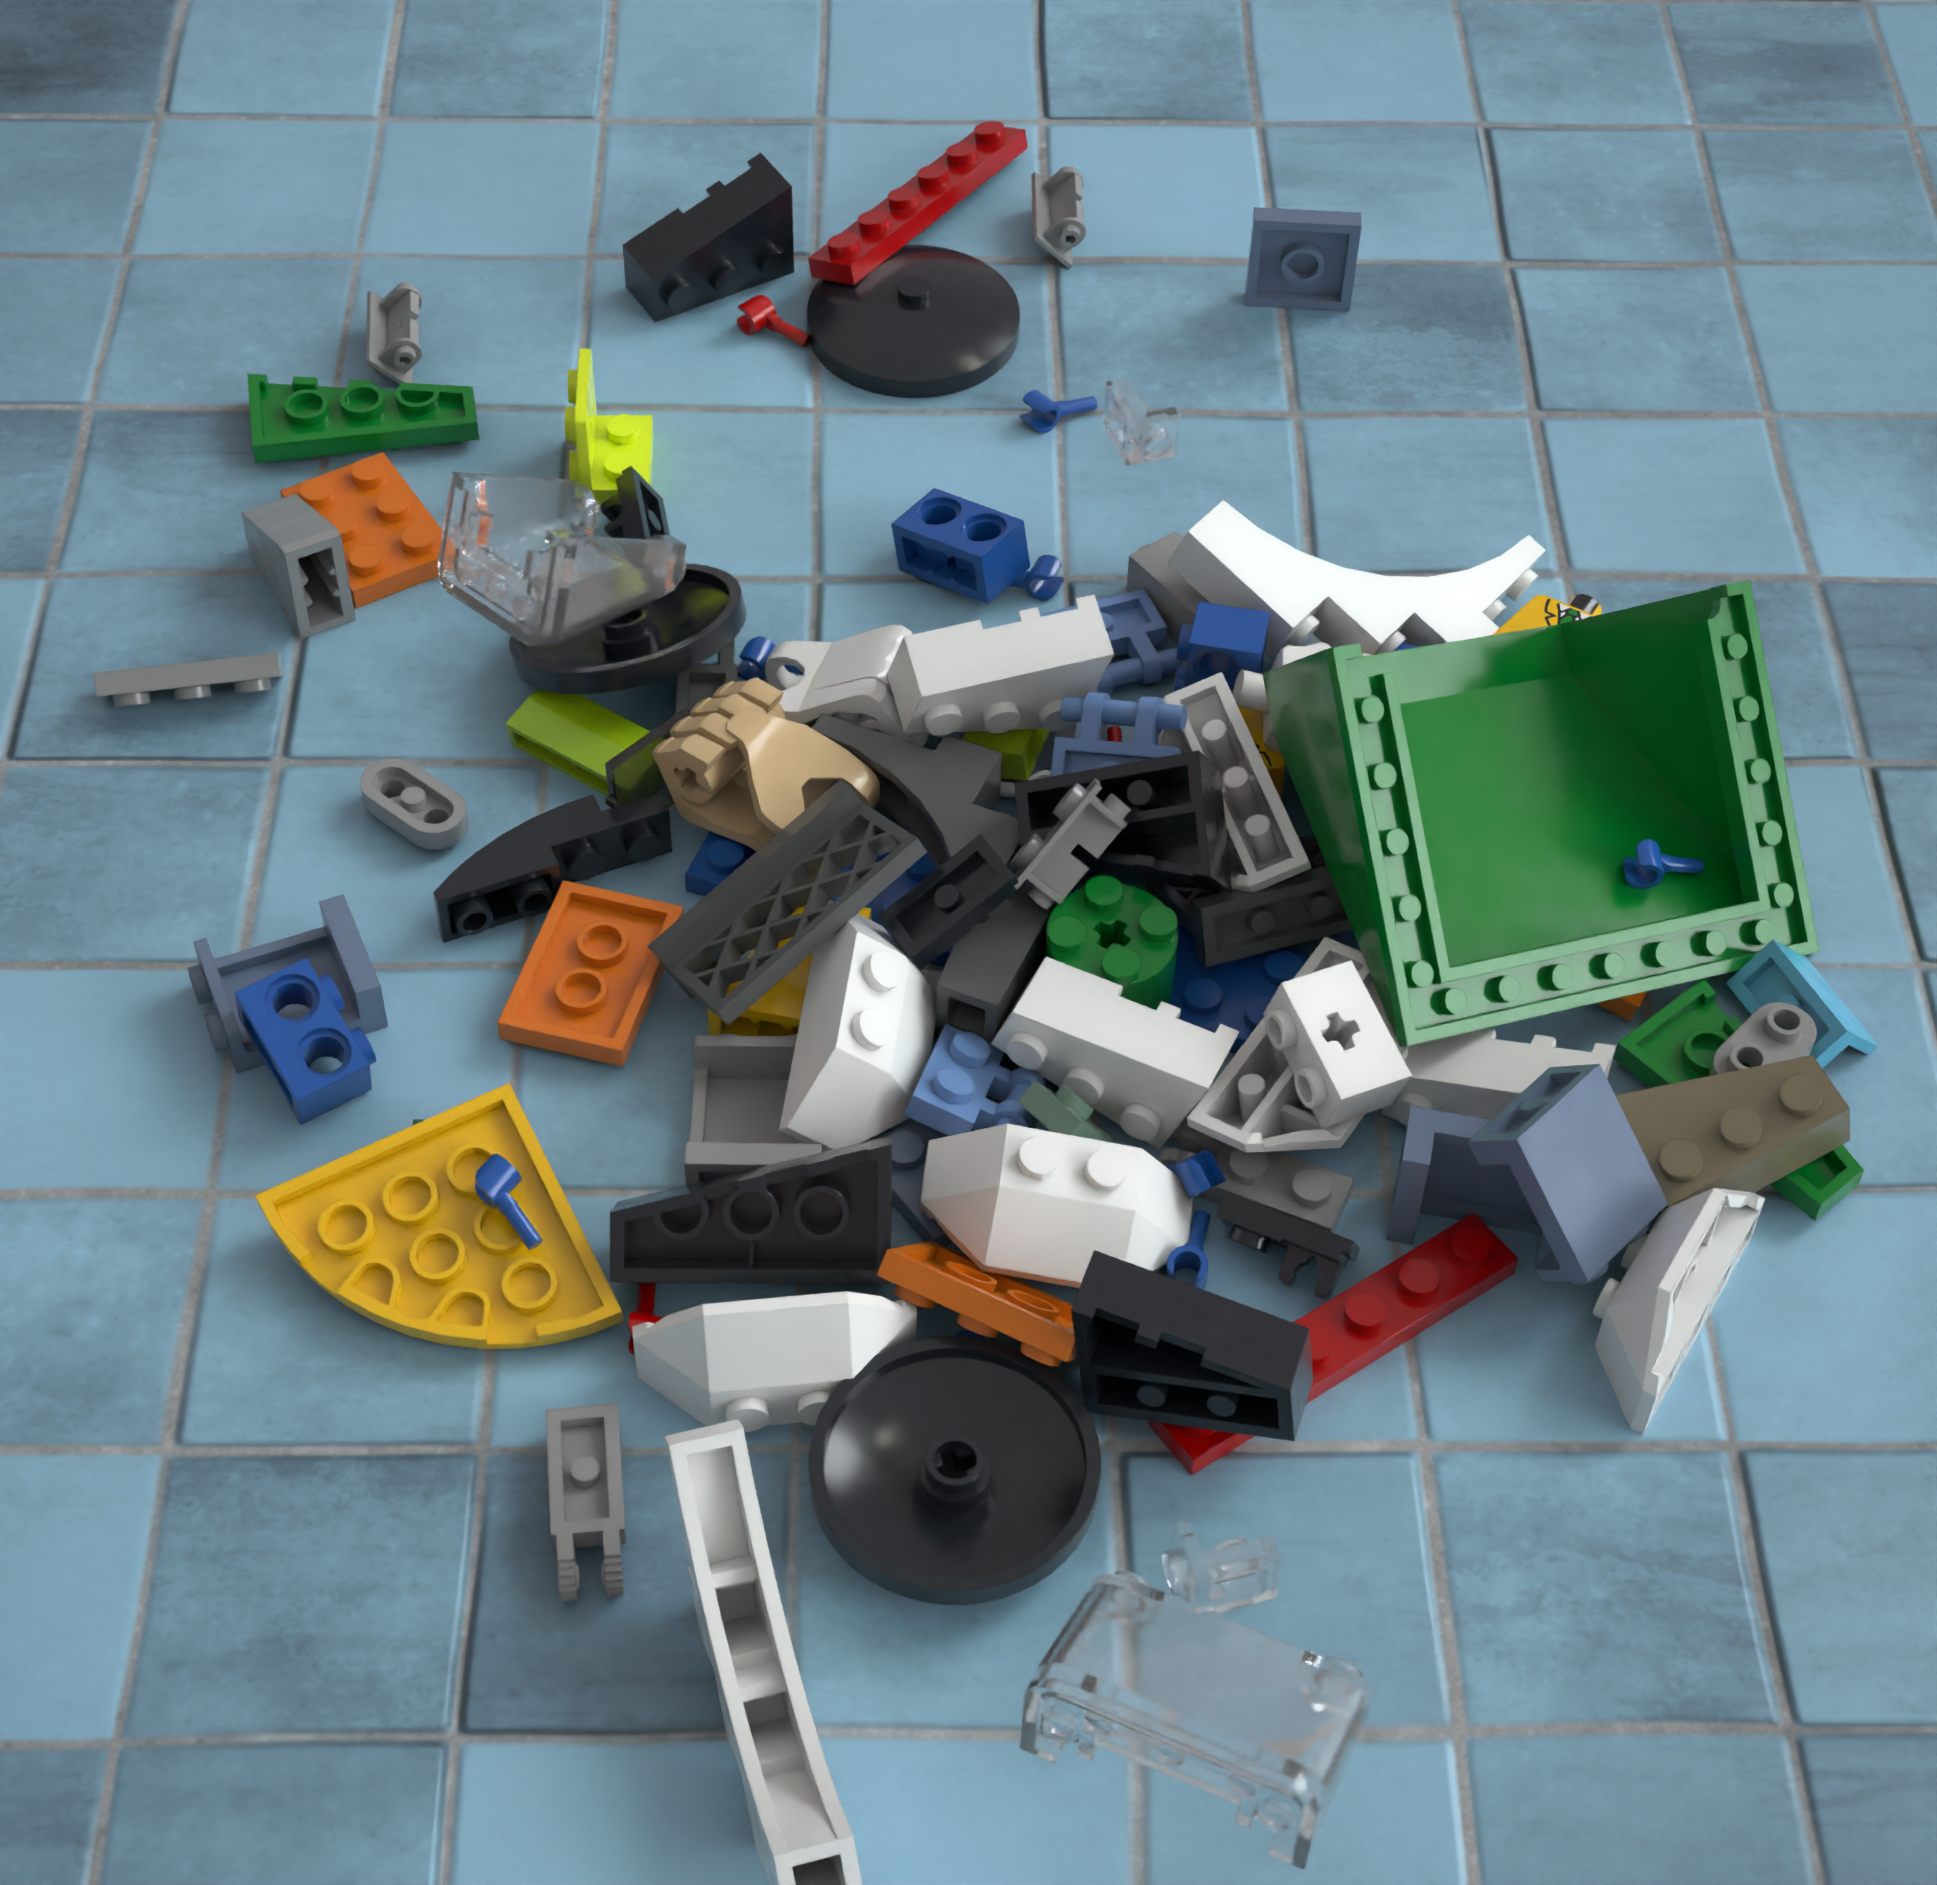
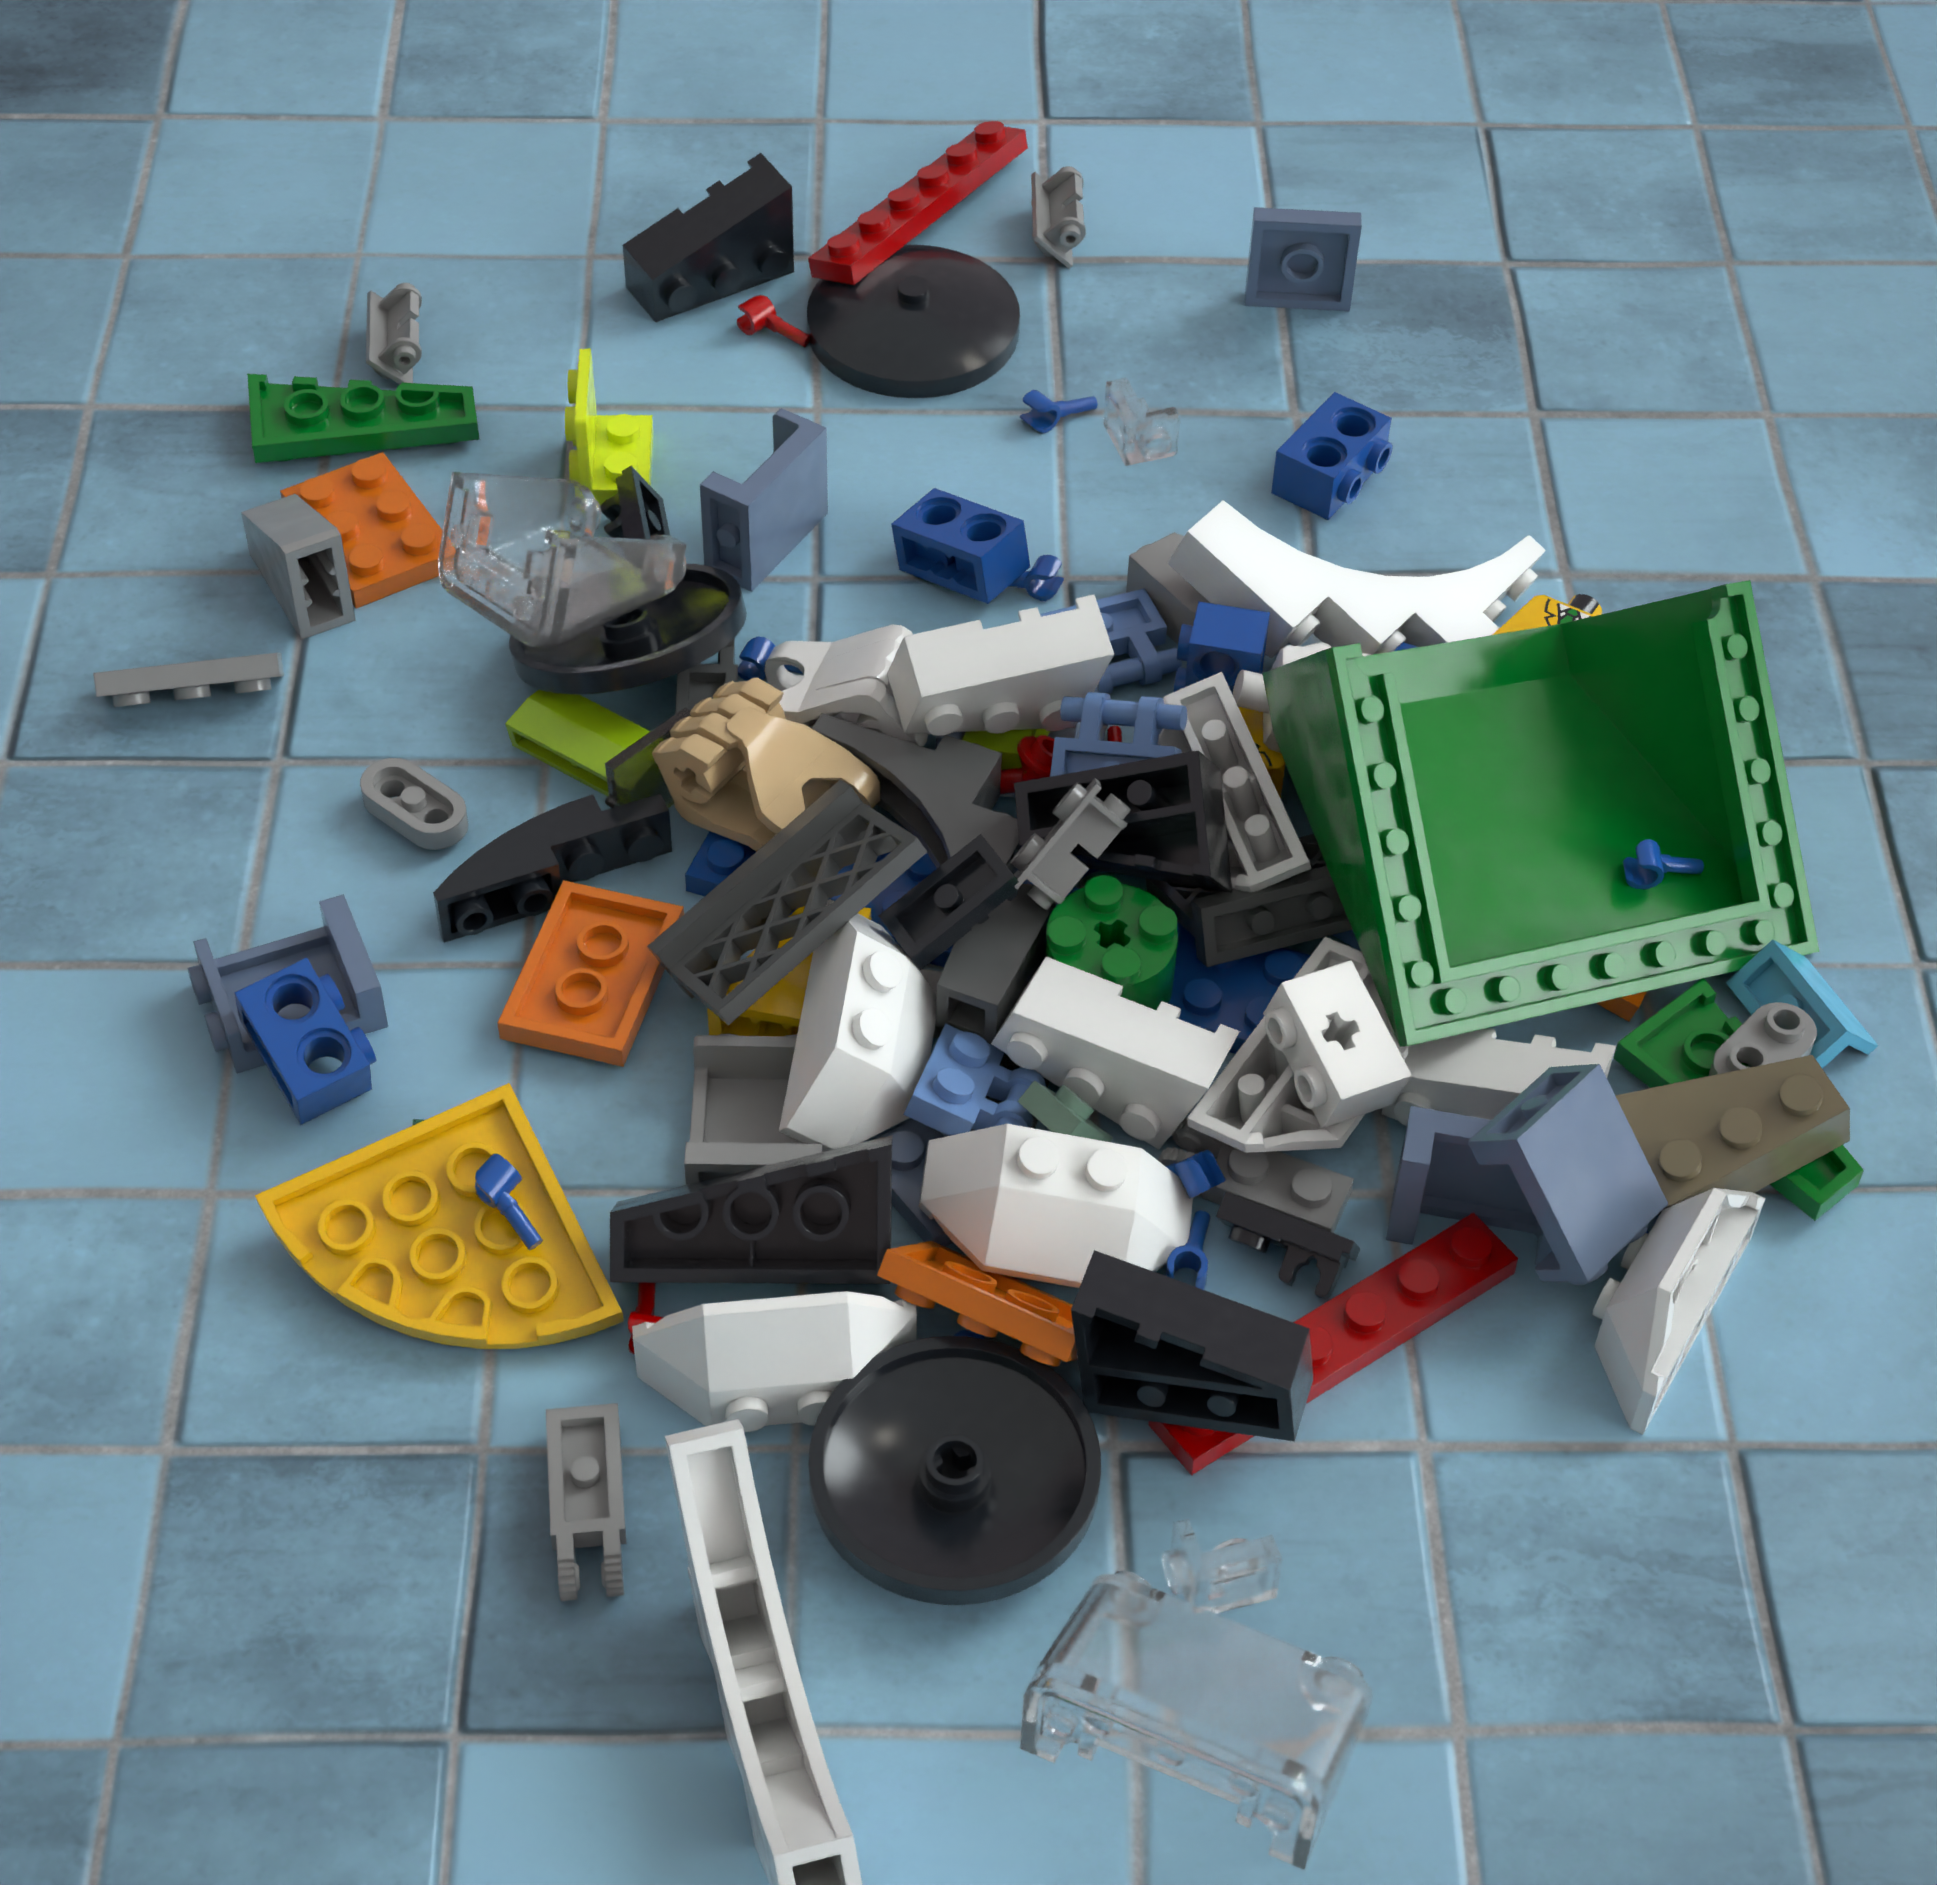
none -> sand blue panel [700,408,828,592]
none -> red plate [1000,735,1055,795]
none -> blue brick [1271,392,1393,520]

